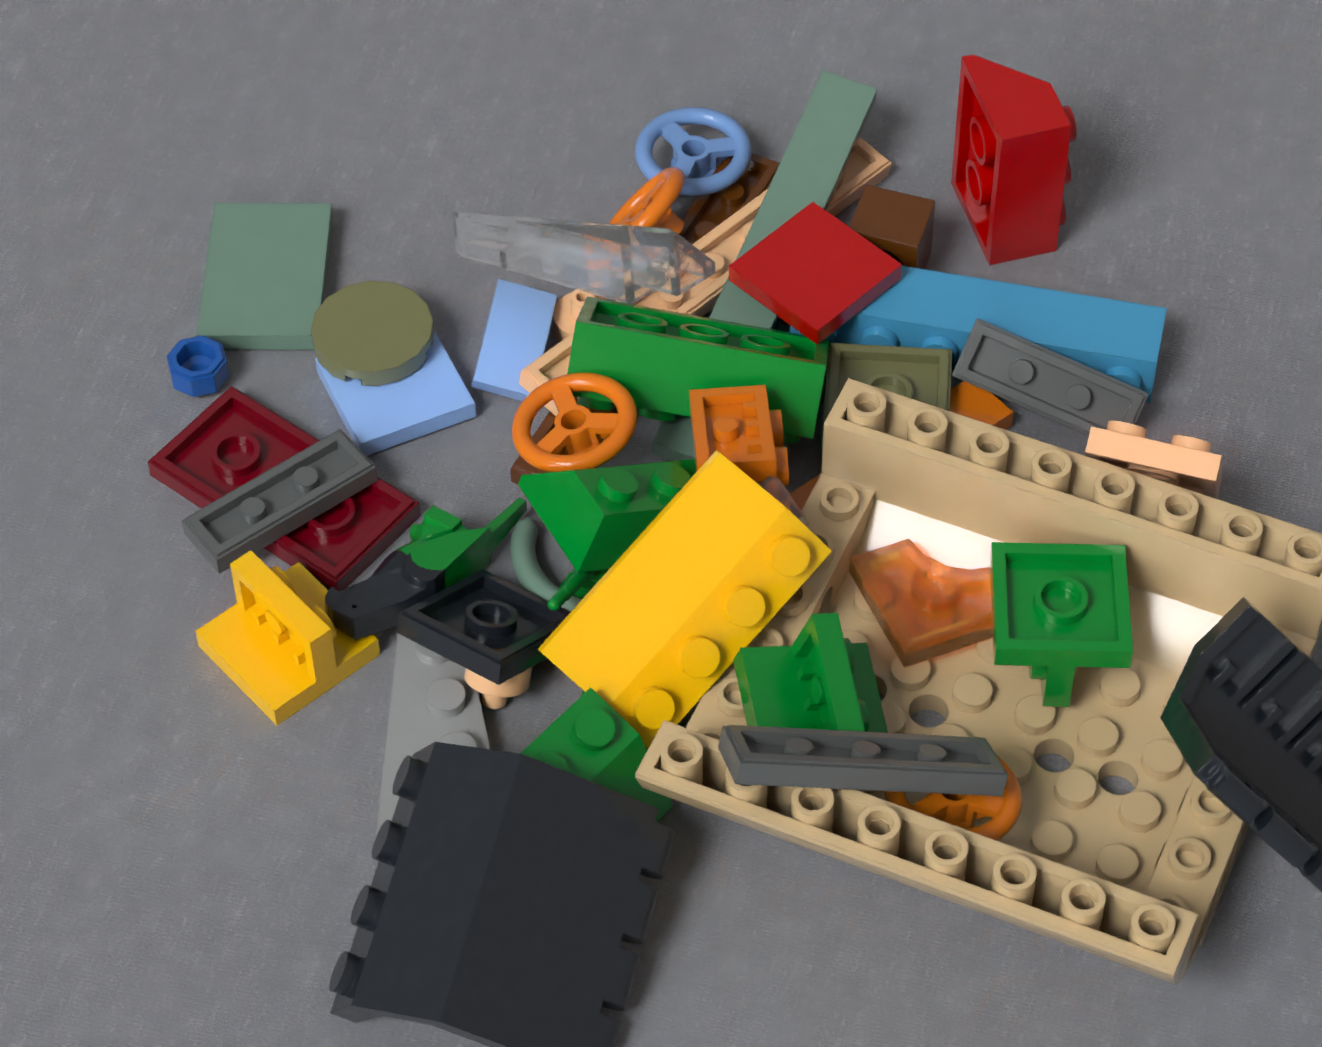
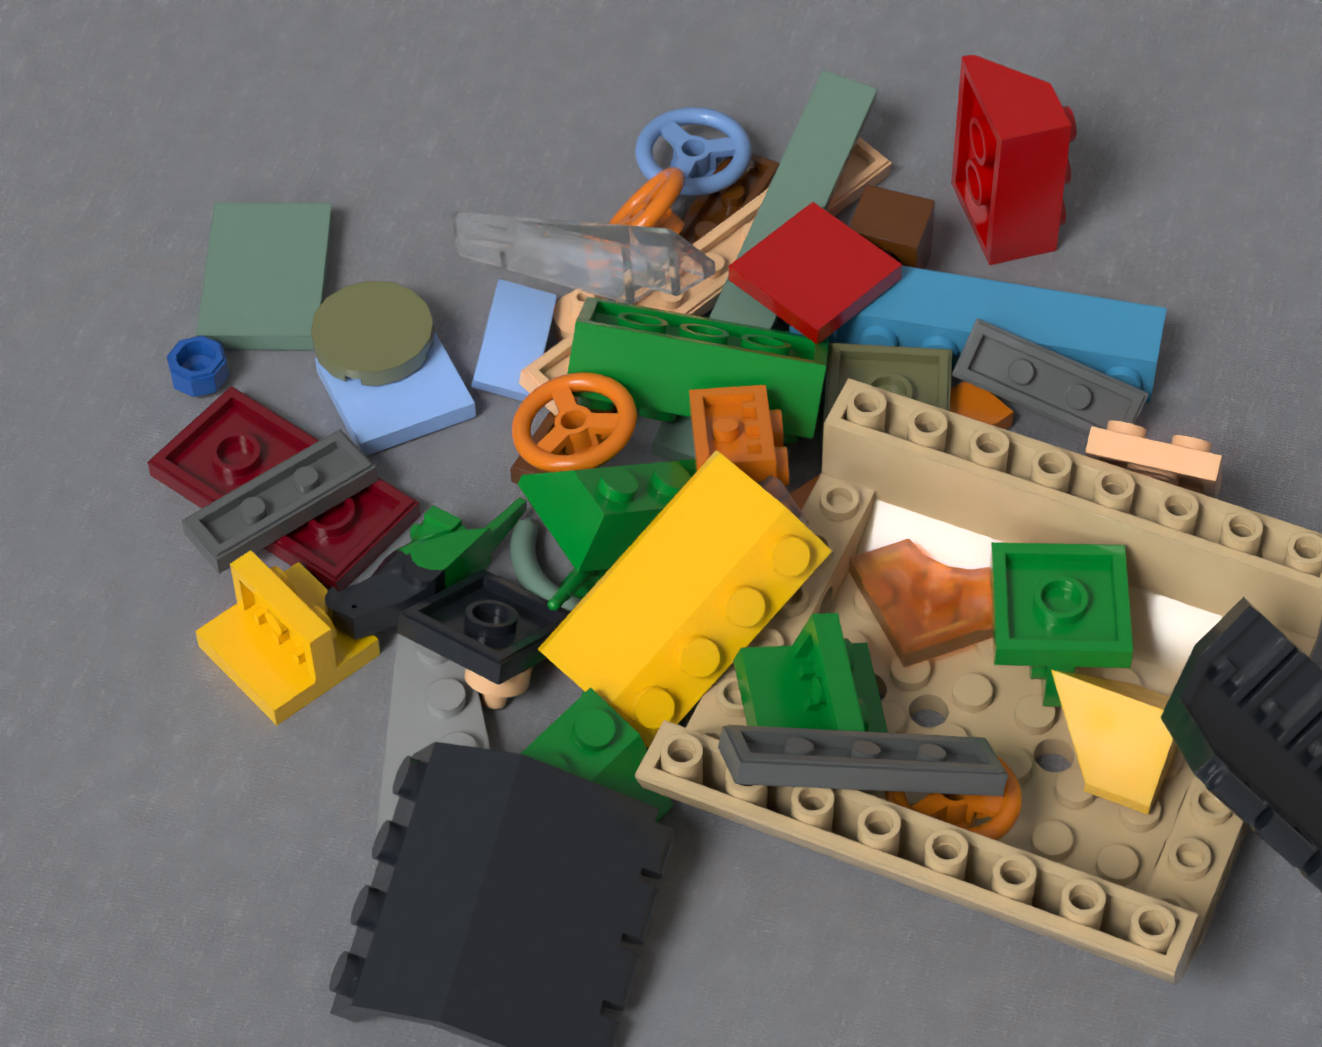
none -> yellow slope [1051,670,1178,815]

